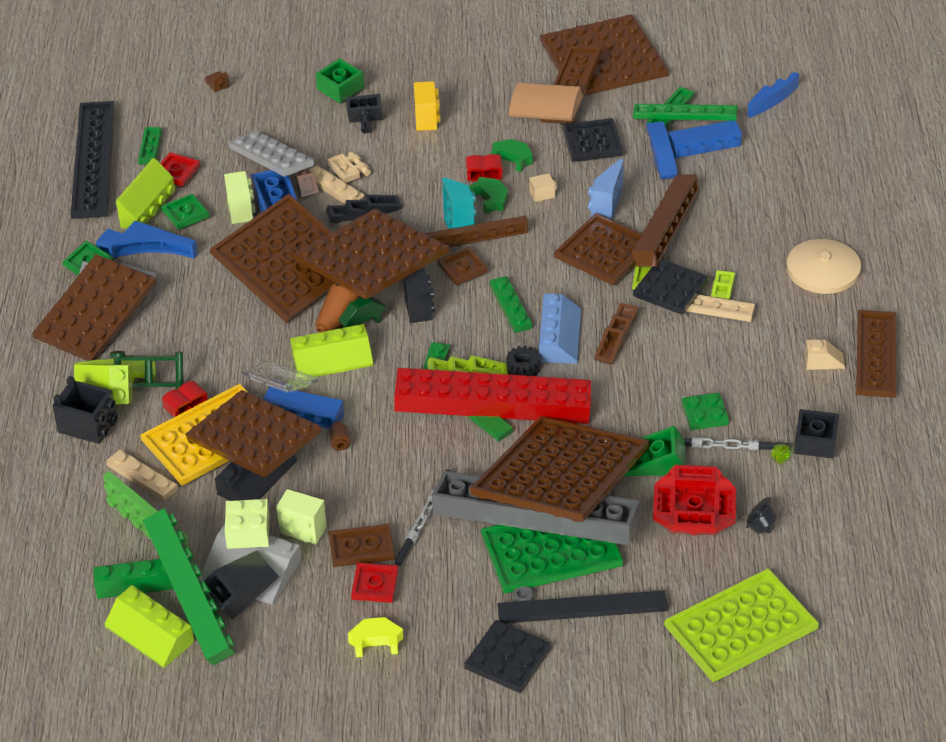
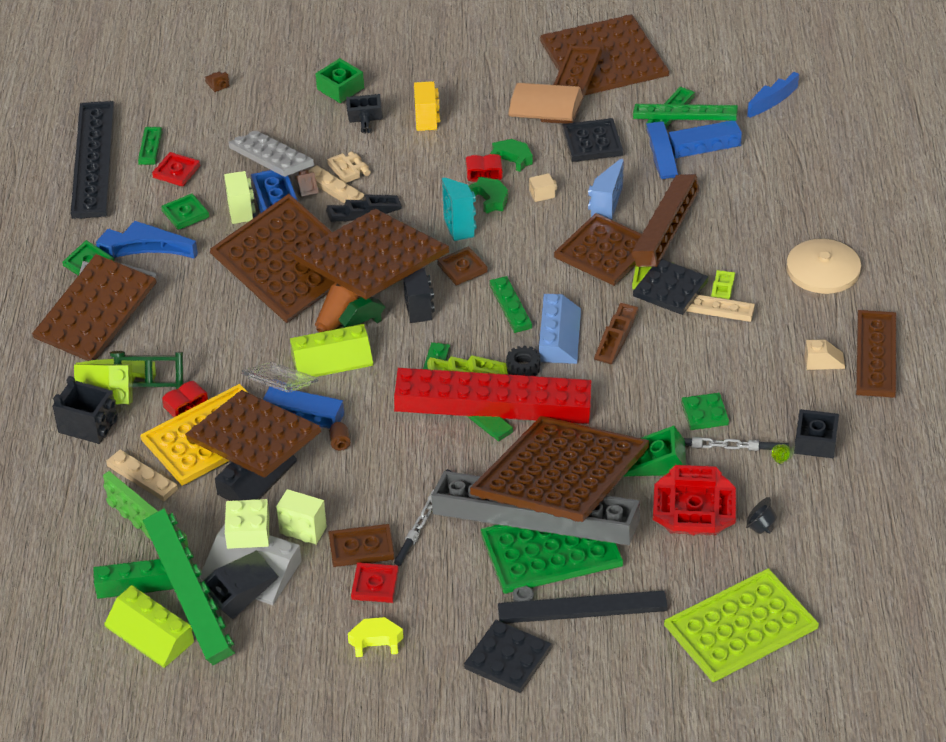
lime slope [116,158,175,229] -> none
reddish brown tile [424,216,528,247] -> none

